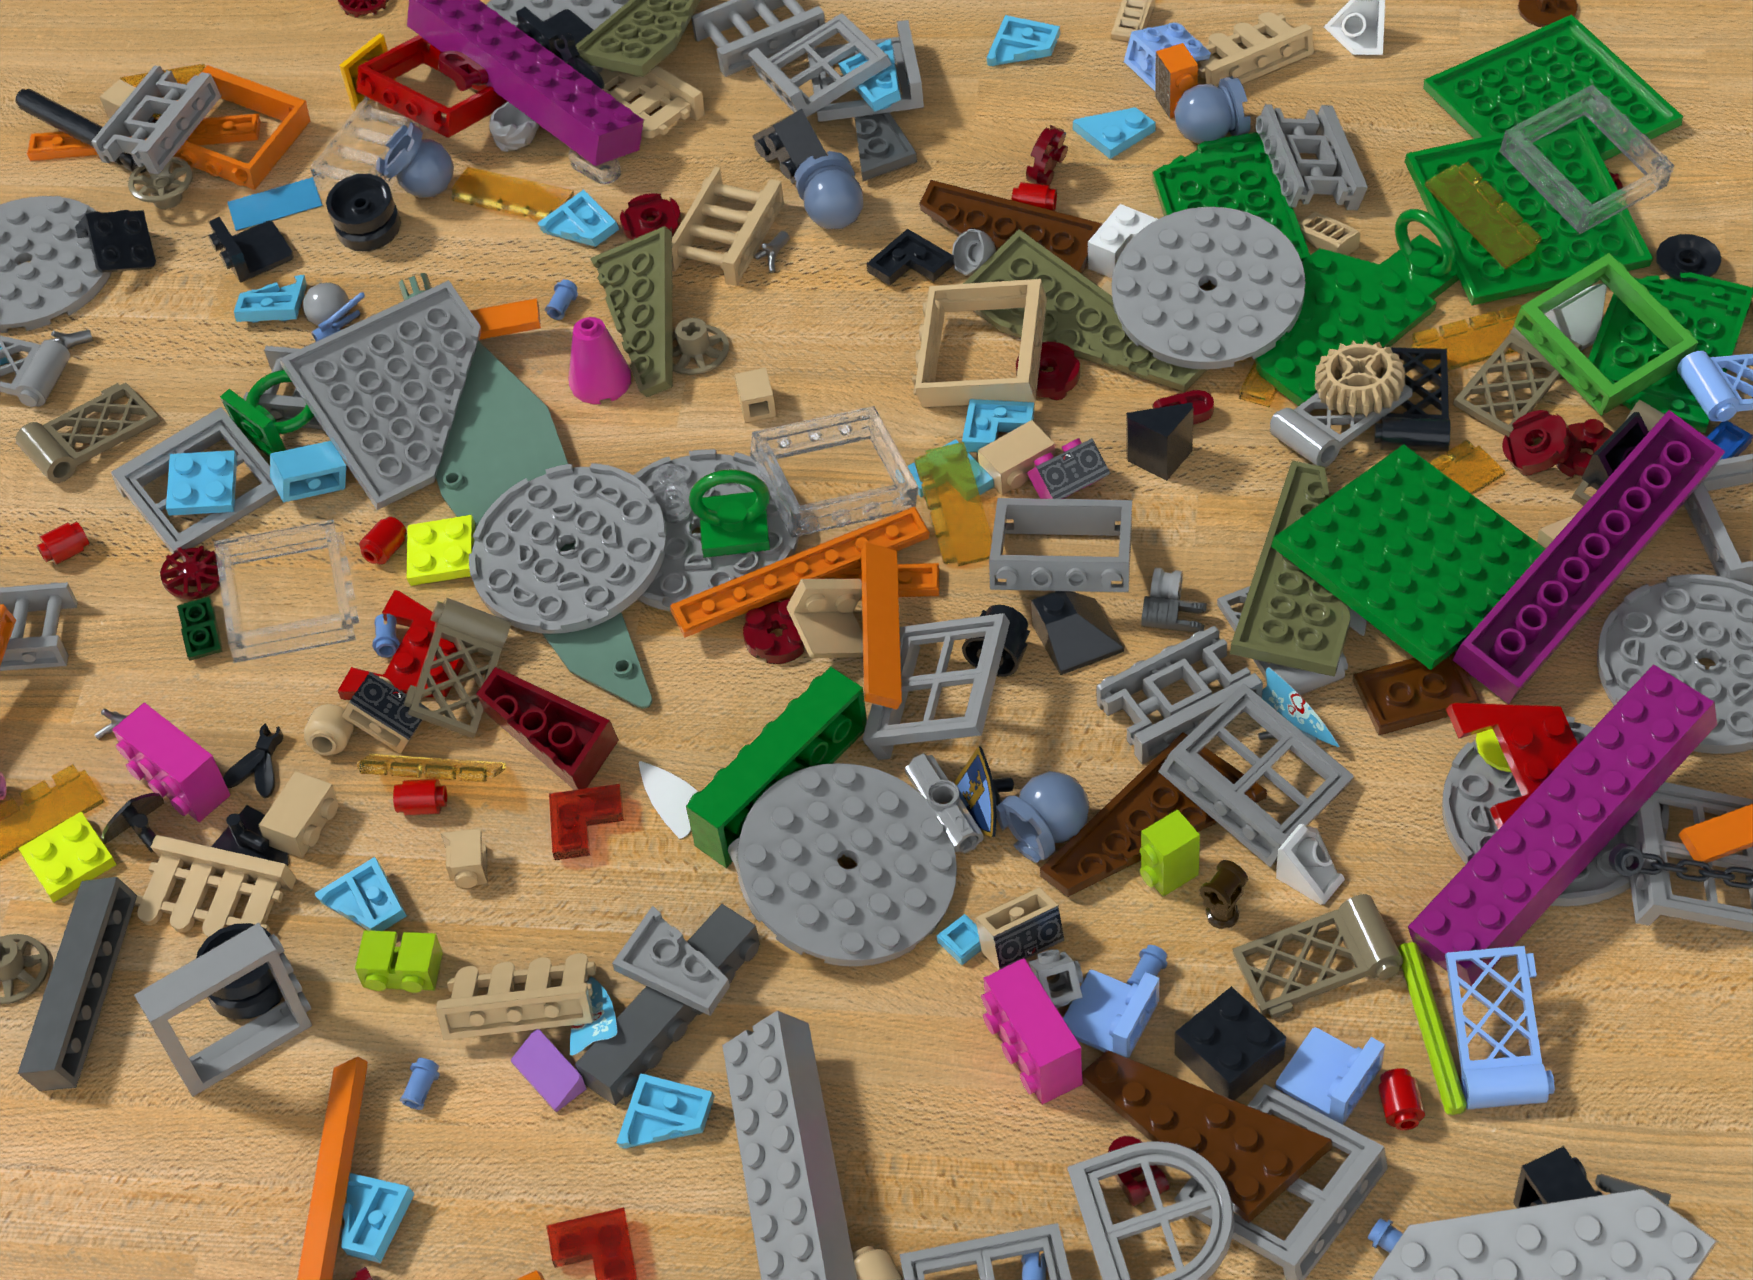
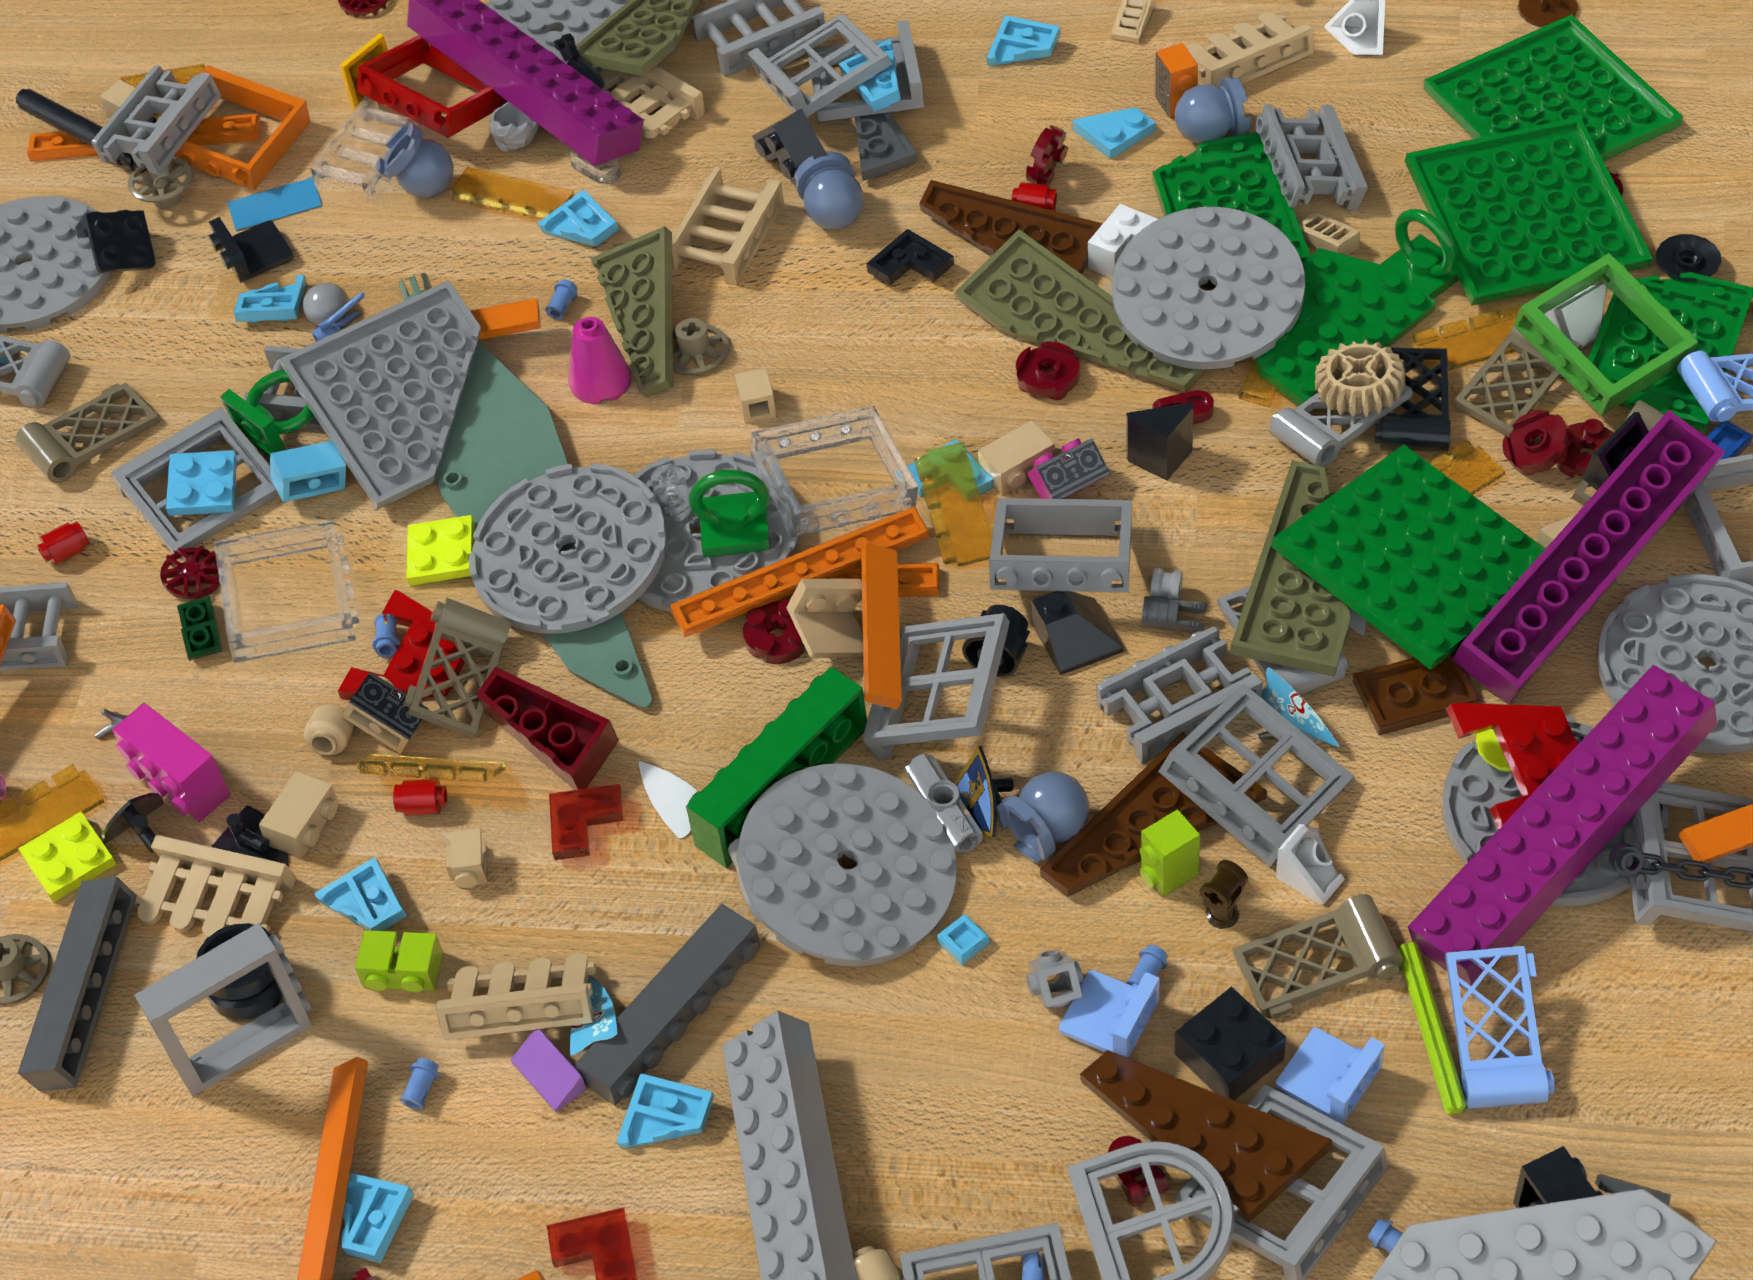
flat silver bar [44,329,93,349] -> none
black piece [223,723,284,798] -> none
black wheel [326,174,401,251] -> none
red brick [359,516,407,565] -> none
dark red plate [438,51,489,91] -> none
black bracket [516,7,594,61] -> none
light grey wing [612,906,730,1016] -> none
dark red plate [620,193,682,240] -> none
flat silver bar [755,231,790,273] -> none
tan window [912,279,1047,407] -> none
light grey hair [952,229,996,276] -> none
medium azure plate [962,399,1035,453] -> none
brick [975,887,1064,970] -> none
dark pink brick [981,958,1082,1105] -> none
light blue bracket [1124,23,1211,91] -> none
red brick [1378,1068,1425,1131] -> none
clear yellow windscreen [1425,162,1542,269] -> none
clear window [1499,84,1674,234] -> none

